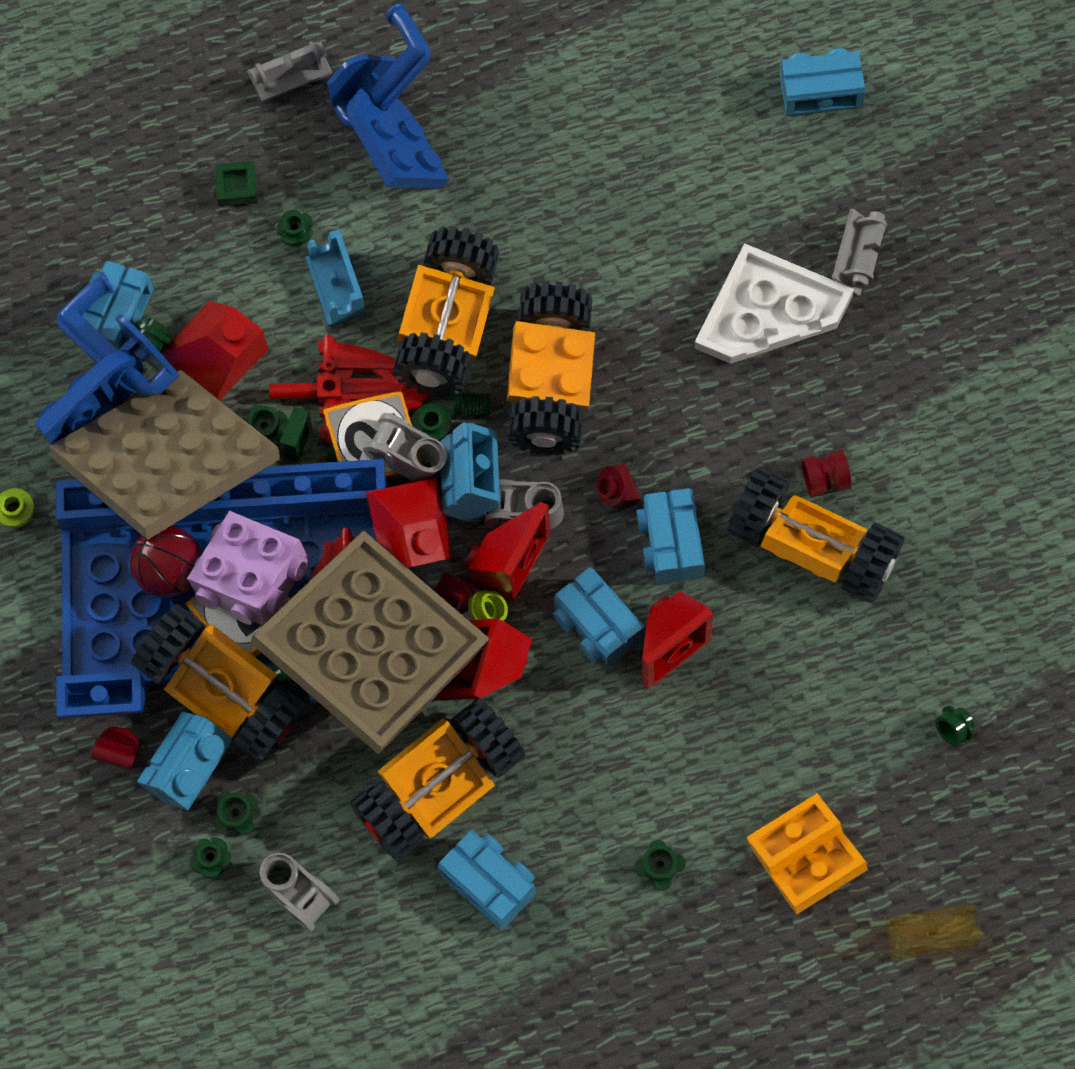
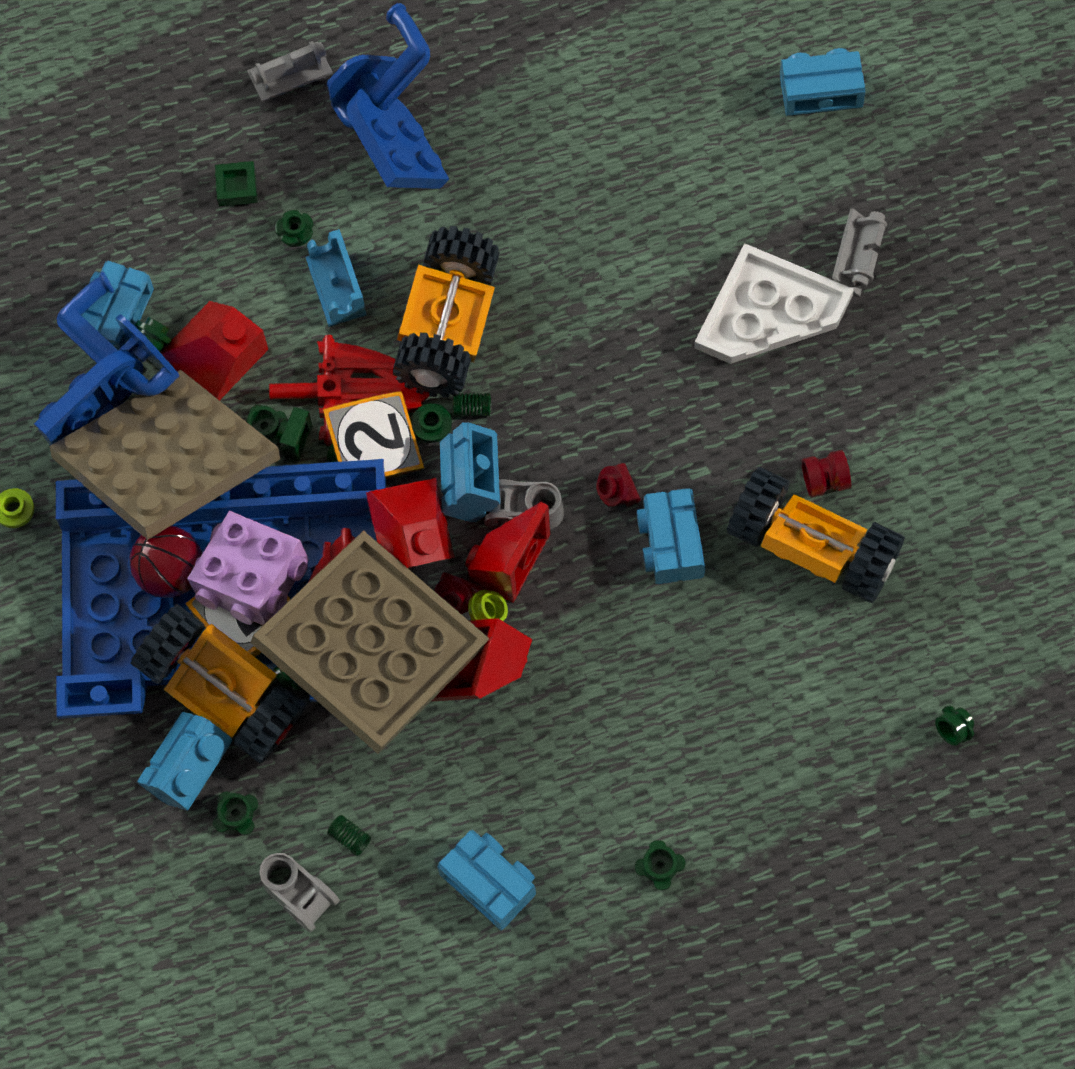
dark red plate [91,727,140,771] -> none
dark green plate [189,837,232,879] -> none
plate [349,699,526,862] -> none
light grey piece [363,413,447,482] -> none
plate [507,281,595,454] -> none
dark azure brick [553,567,645,668] -> none
red slope [642,591,713,690] -> none
light orange slope [746,793,868,915] -> none
clear yellow hinge [885,904,982,960] -> none
none -> dark green piece [327,815,371,856]

